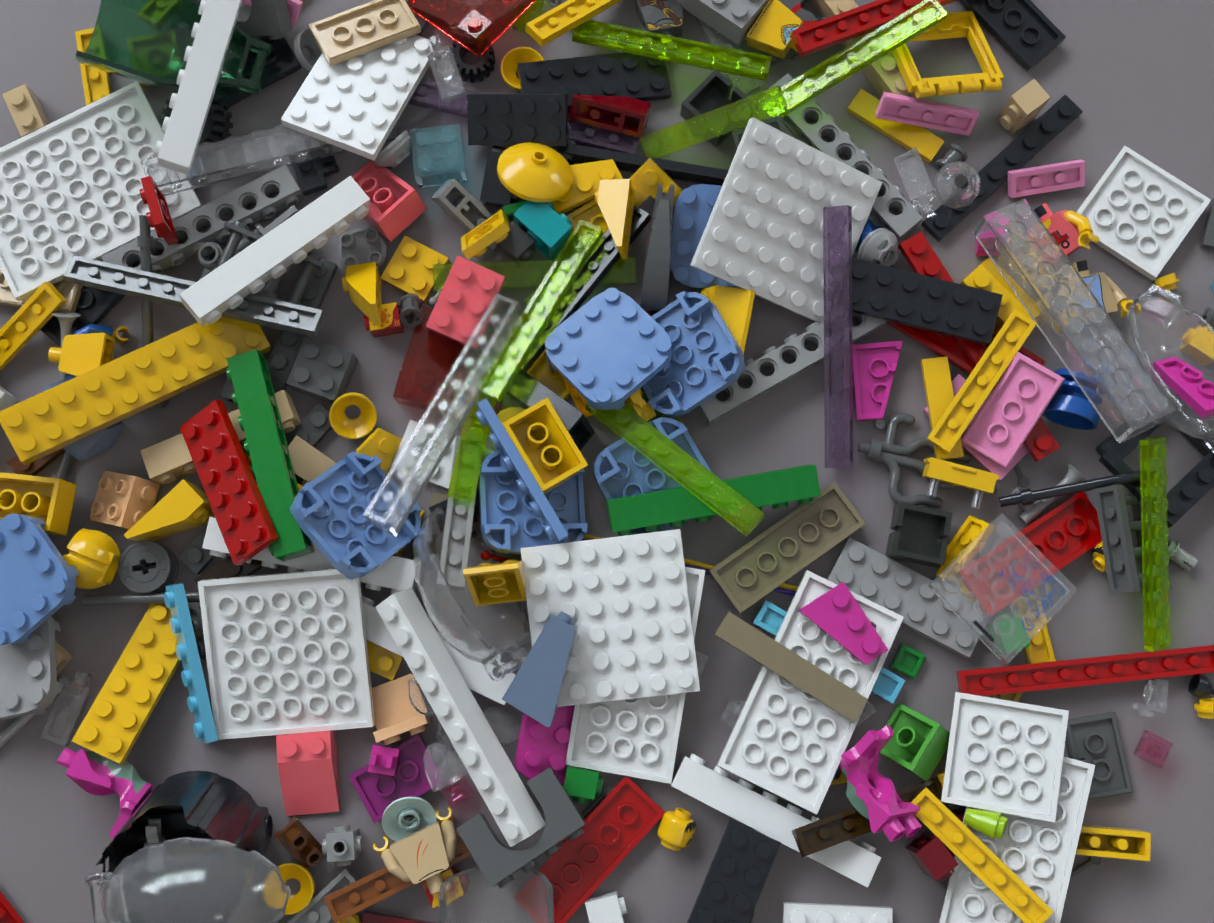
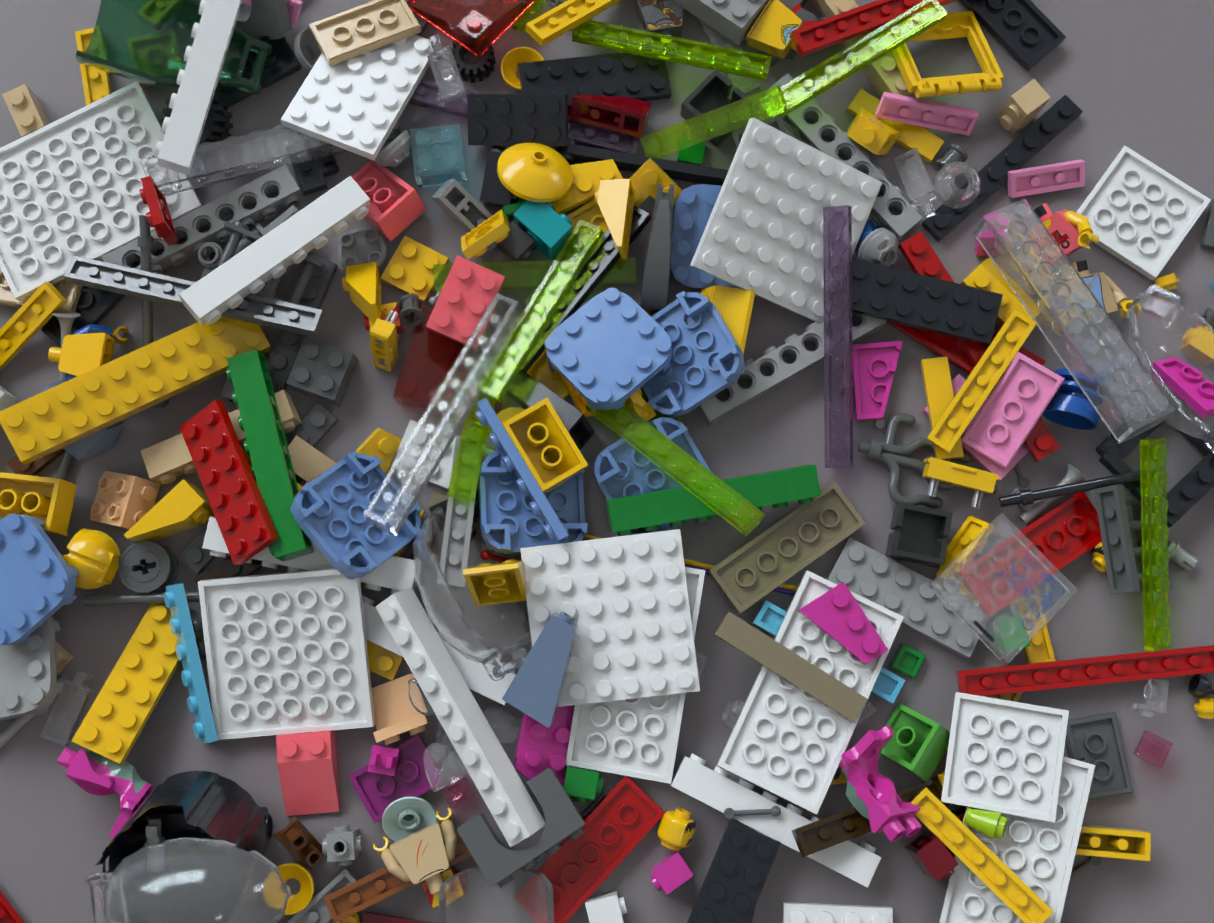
yellow piece [329,392,377,439] -> none
none -> yellow piece [369,310,400,372]
none -> dark pink brick [650,851,694,895]
none -> green tile [677,137,706,166]
none -> dark grey hinge [724,806,781,819]
none -> yellow torso [847,107,901,155]

